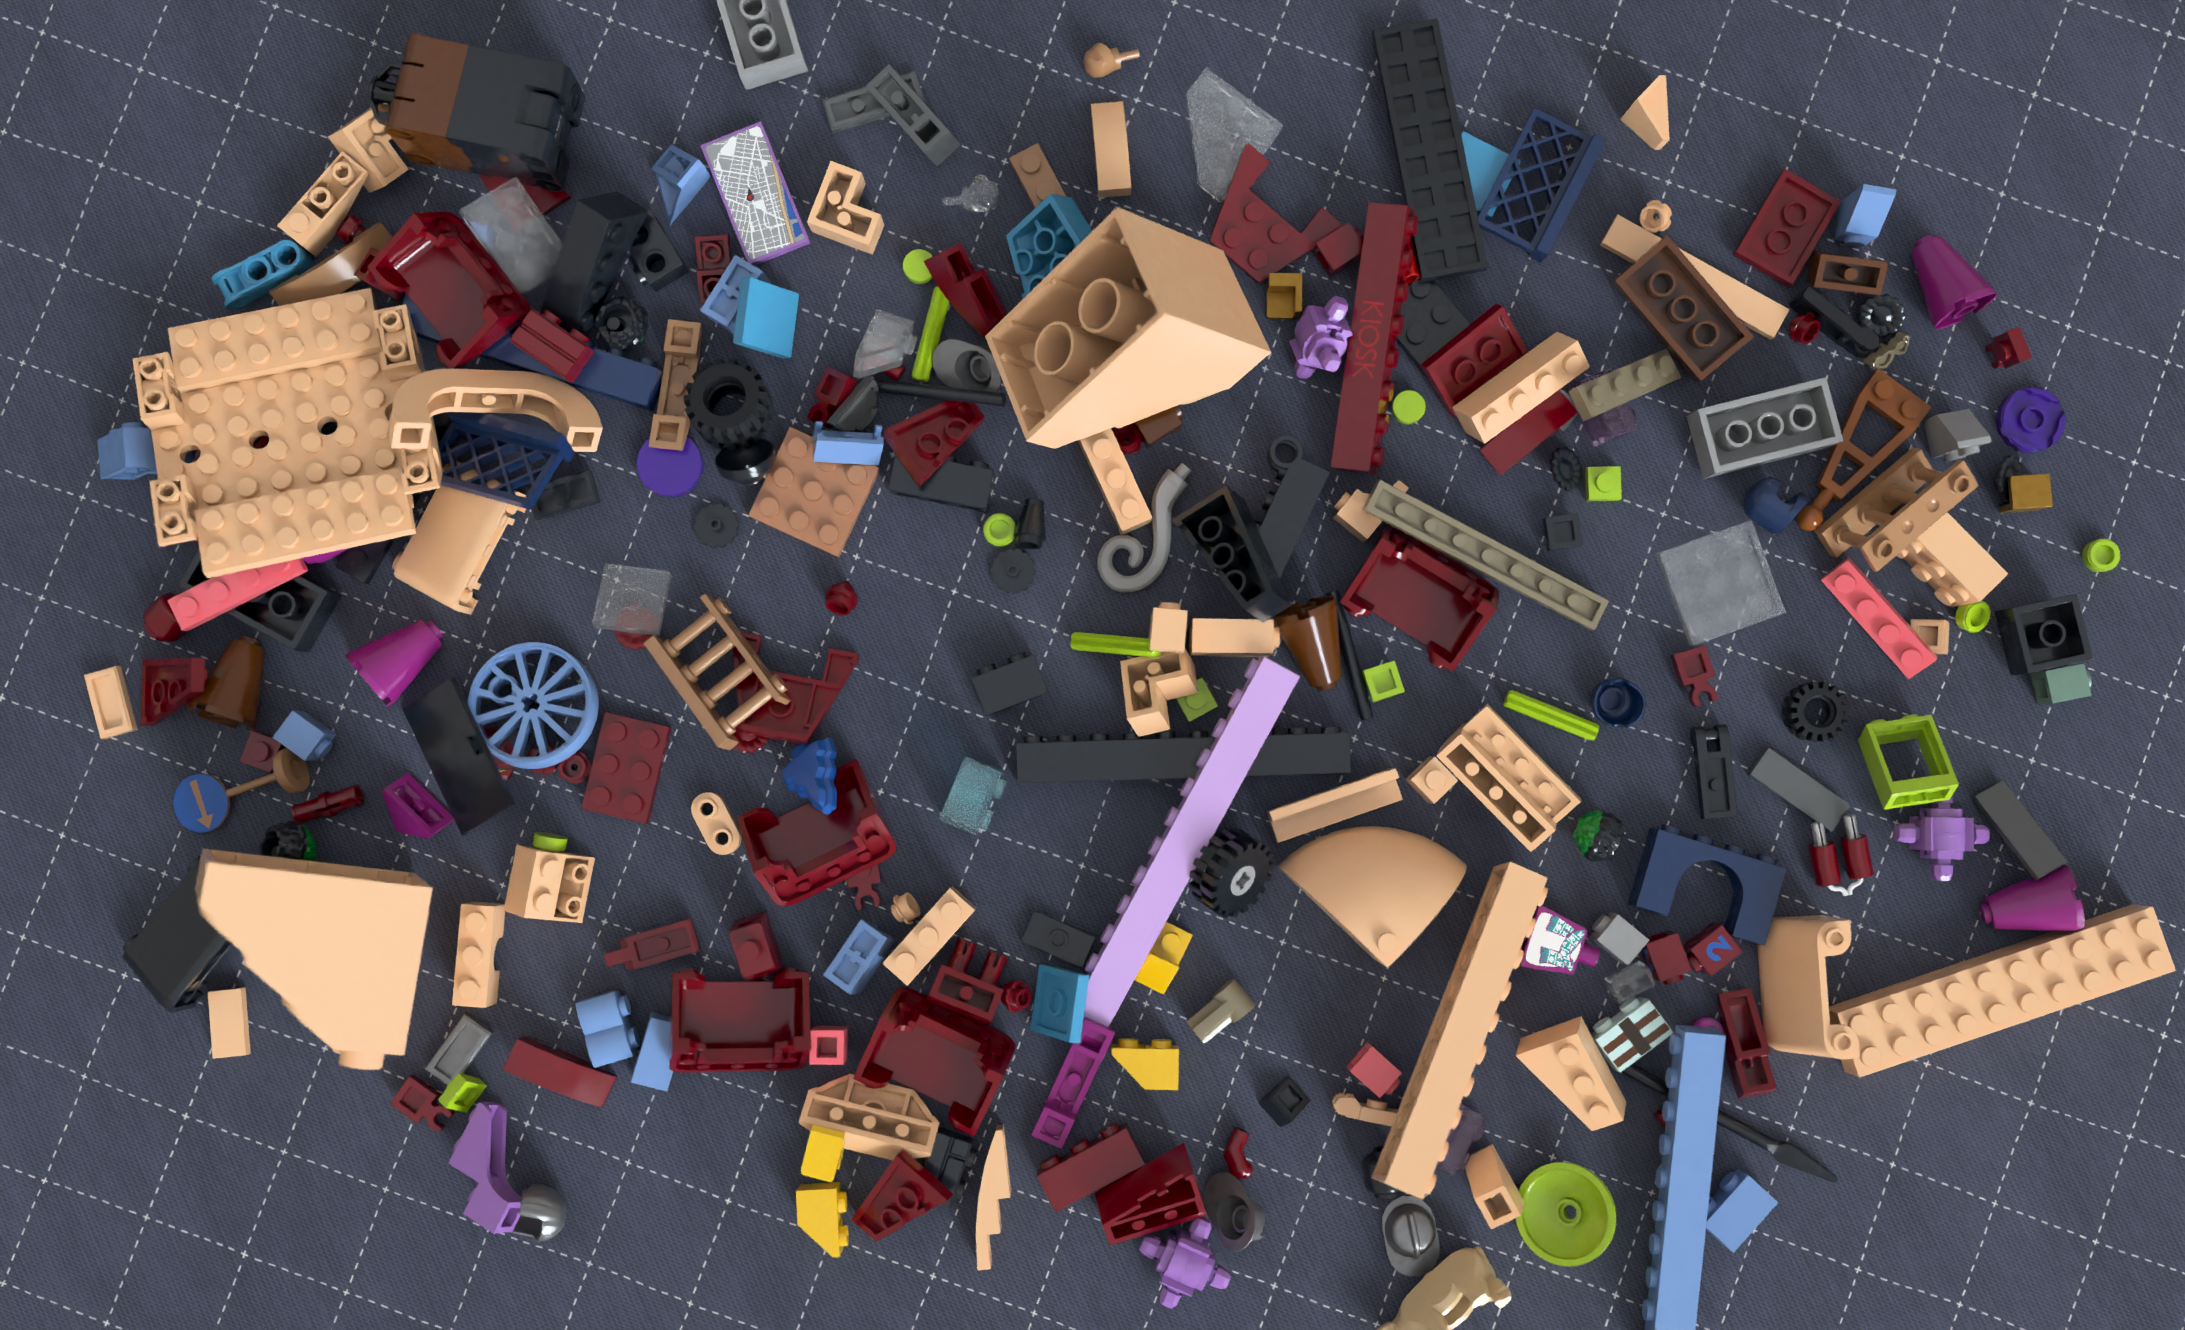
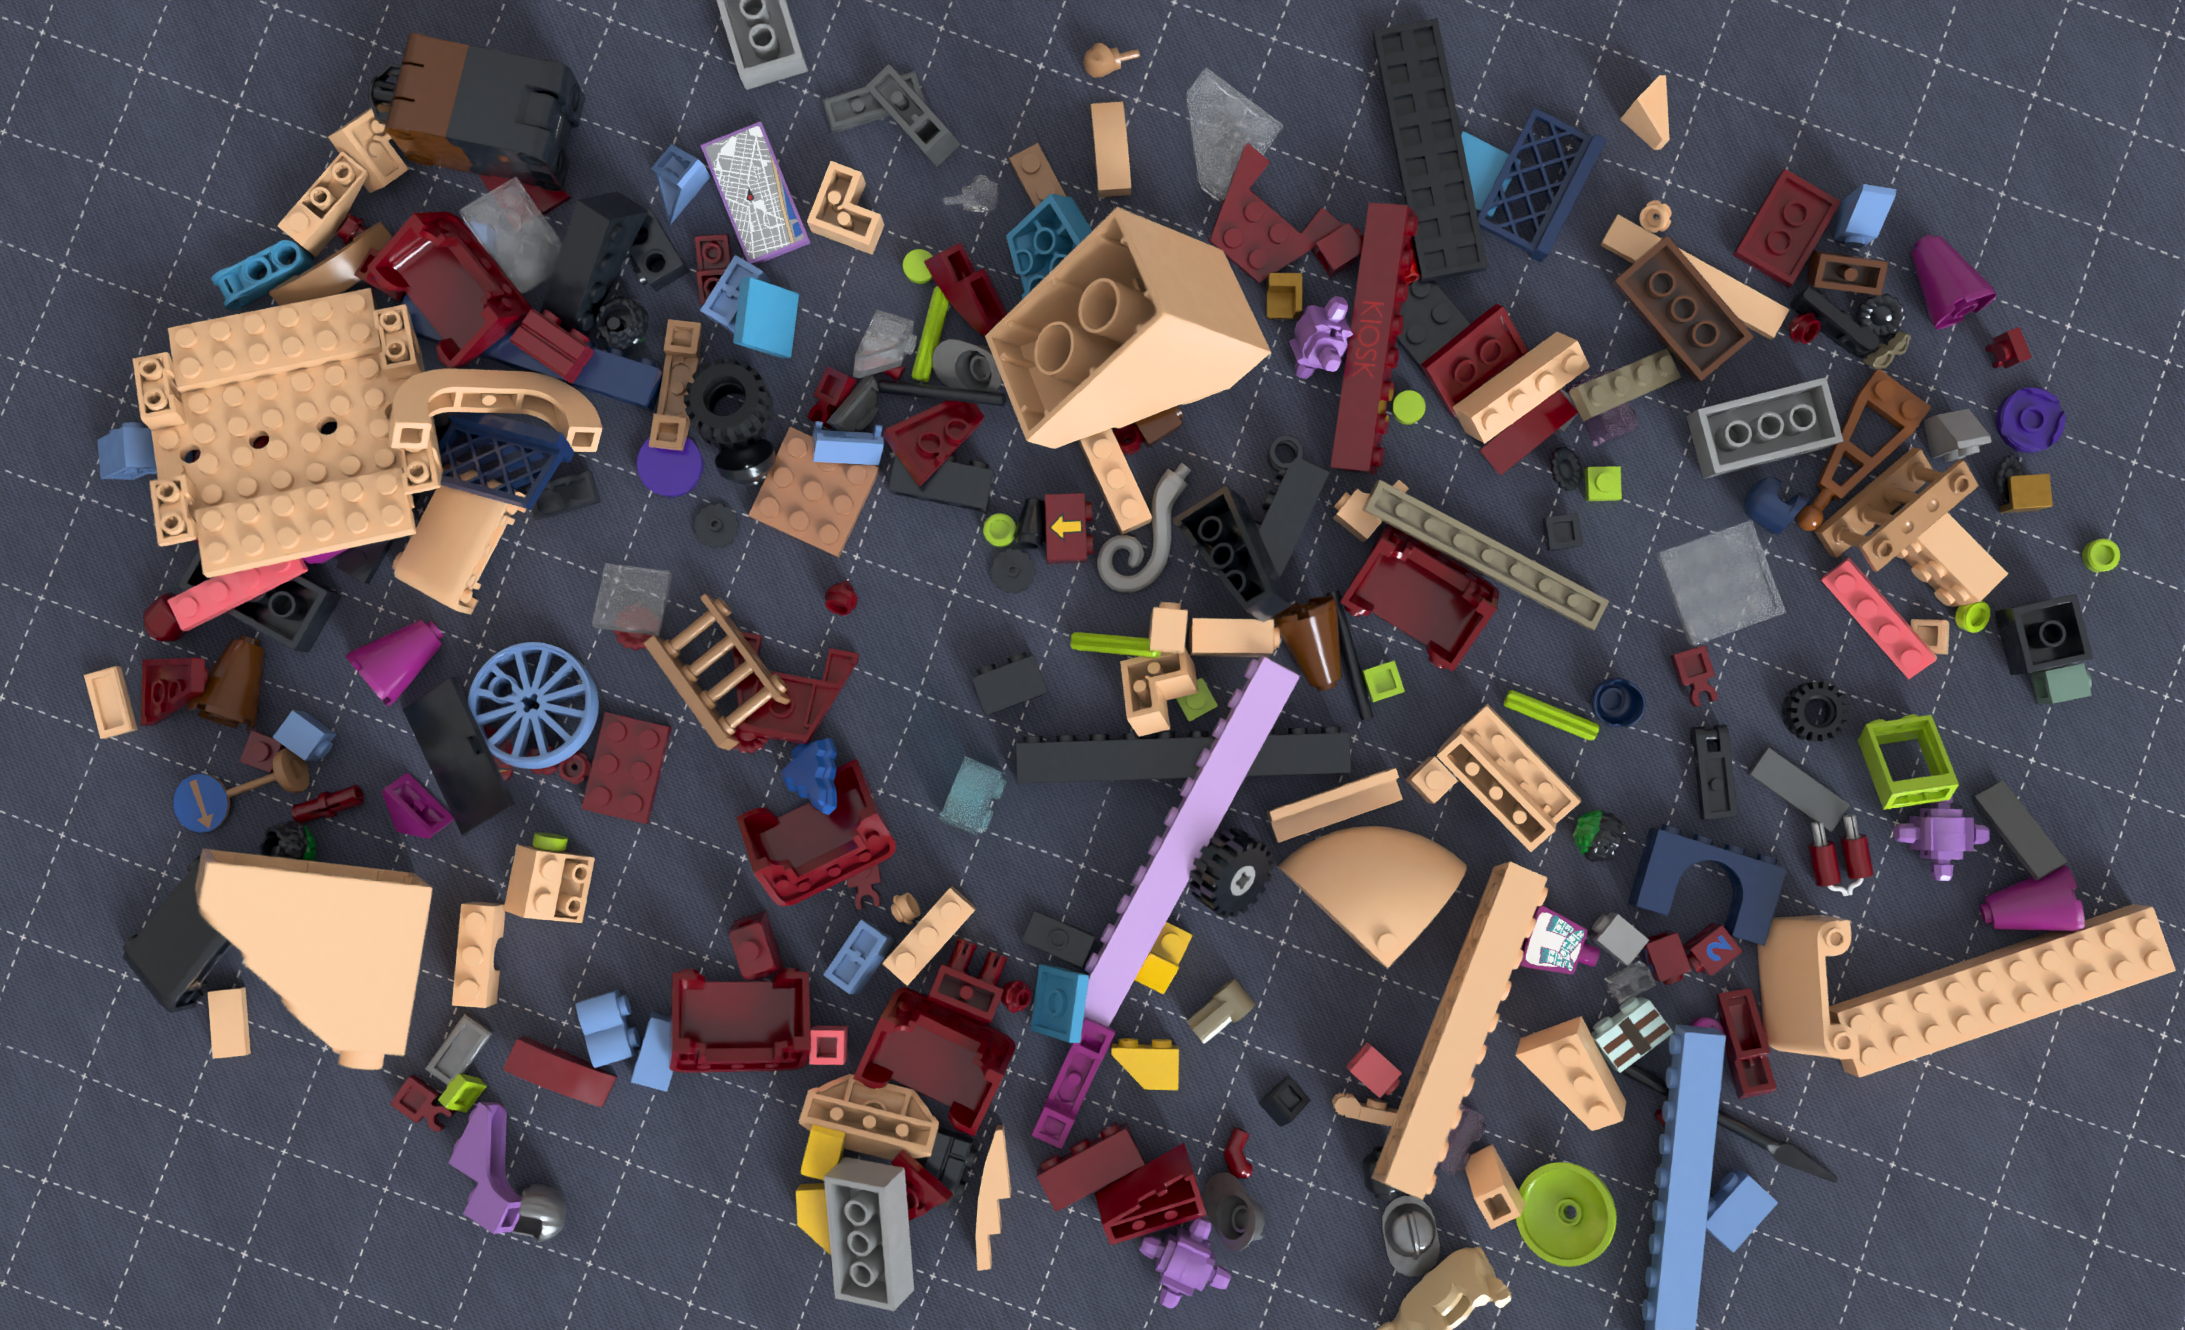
dark red hinge [604,918,701,970] -> none
light nougat plate [691,792,742,855] -> none
none -> light grey brick [824,1157,914,1311]
none -> dark red brick [1045,493,1093,564]

